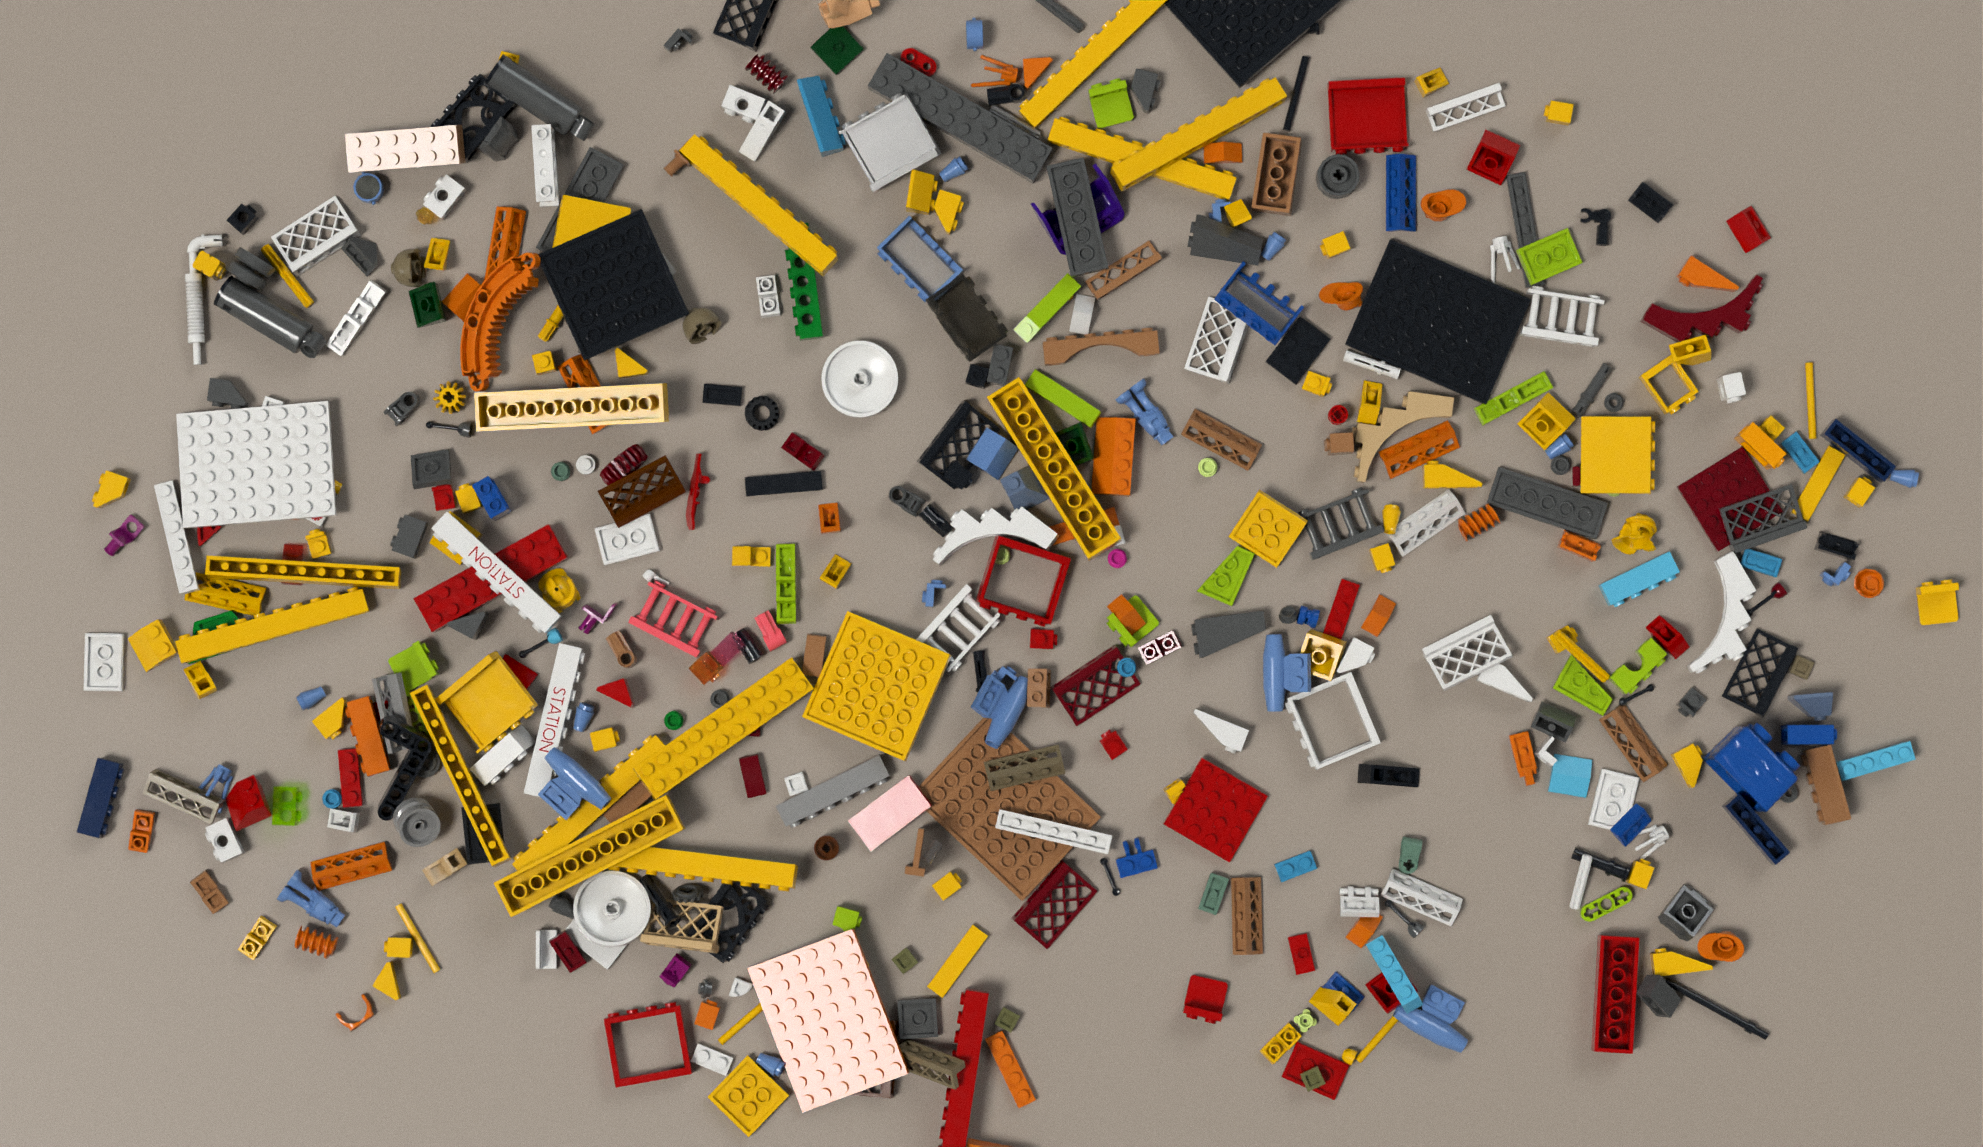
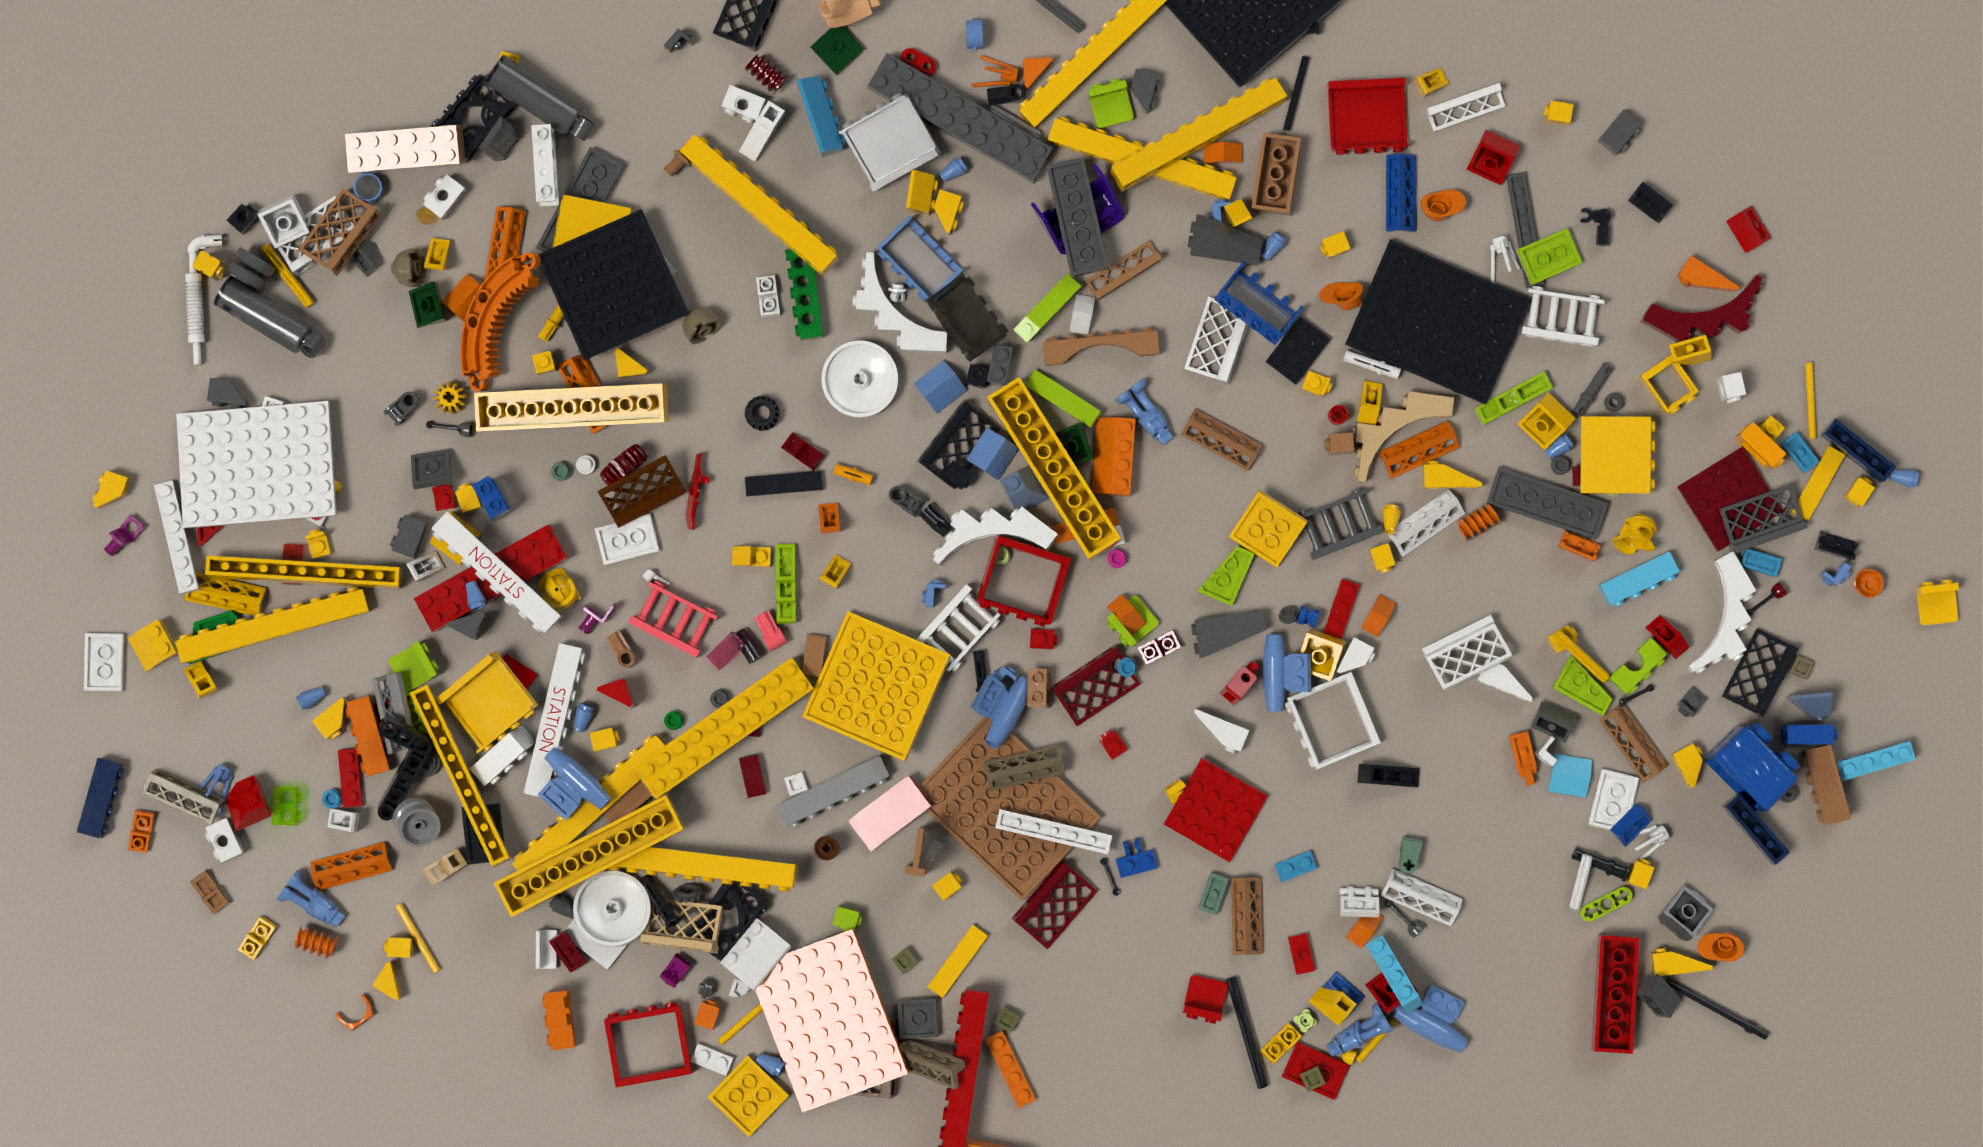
white slope [326,280,387,356] -> none
hinge [519,627,563,658] -> none
clear orange brick [689,651,724,685] -> none
black tile [702,384,742,407] -> none
yellowish green plate [1198,458,1217,477] -> none
dark grey wheel [1316,154,1360,199] -> none
none -> white slope [258,194,310,248]
none -> medium nougat fence [298,189,382,276]
none -> white slope [407,551,444,582]
none -> medium blue cone [465,581,486,611]
none -> orange wedge [542,989,576,1050]
none -> white slope [720,919,792,991]
none -> light orange pin [833,463,873,486]
none -> white arch [852,252,947,353]
none -> white plate [888,283,907,302]
none -> medium blue slope [913,360,967,414]
none -> torso [1219,661,1260,705]
none -> black axle [1226,977,1268,1089]
none -> medium blue piece [1326,1003,1393,1057]
none -> dark grey brick [1598,110,1641,155]

